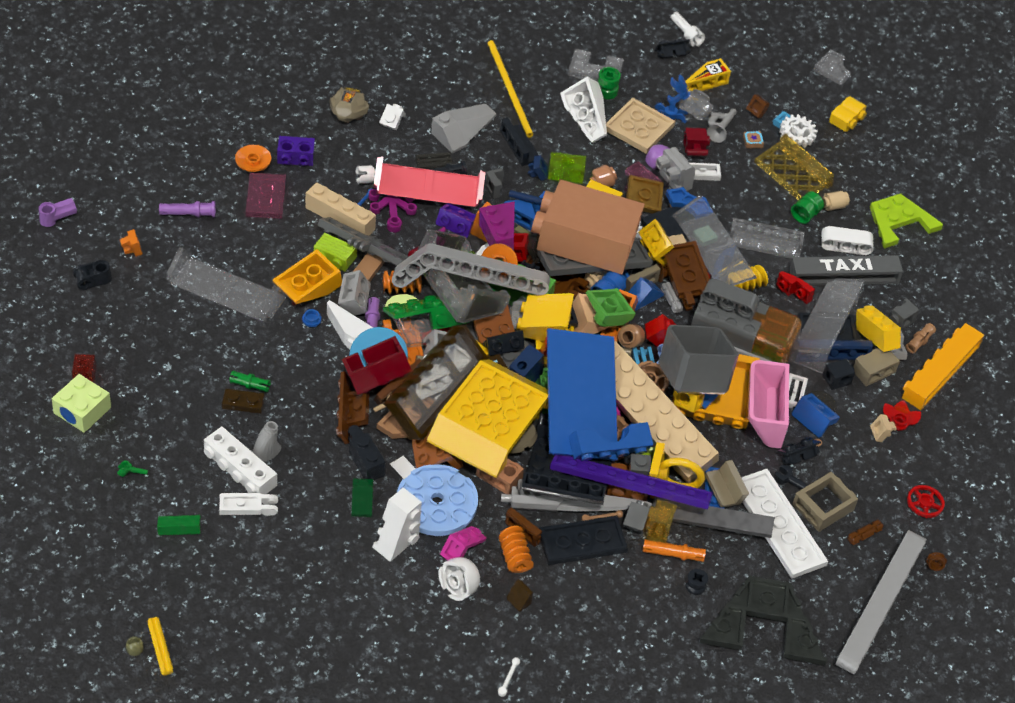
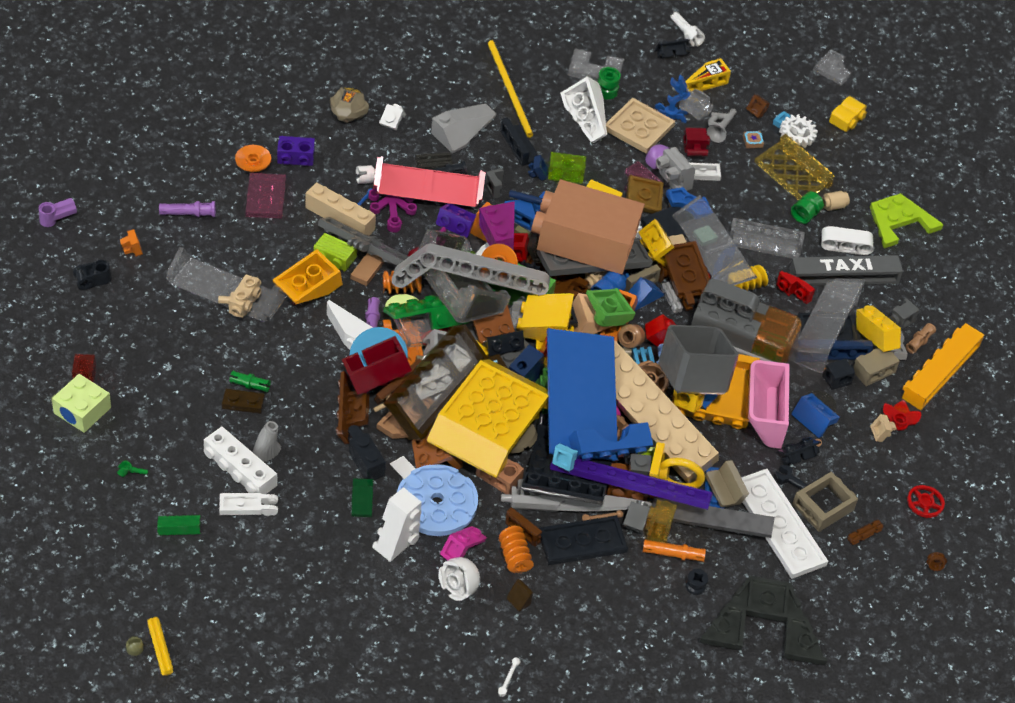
blue plate [302,309,321,327] -> none
light grey brick [338,270,371,316] -> none
nougat head [590,165,617,187] -> none
white tile [789,373,808,408] -> none
light grey beam [835,530,927,675] -> none
none -> tan brick [218,274,262,318]
none -> medium azure tile [552,443,578,471]

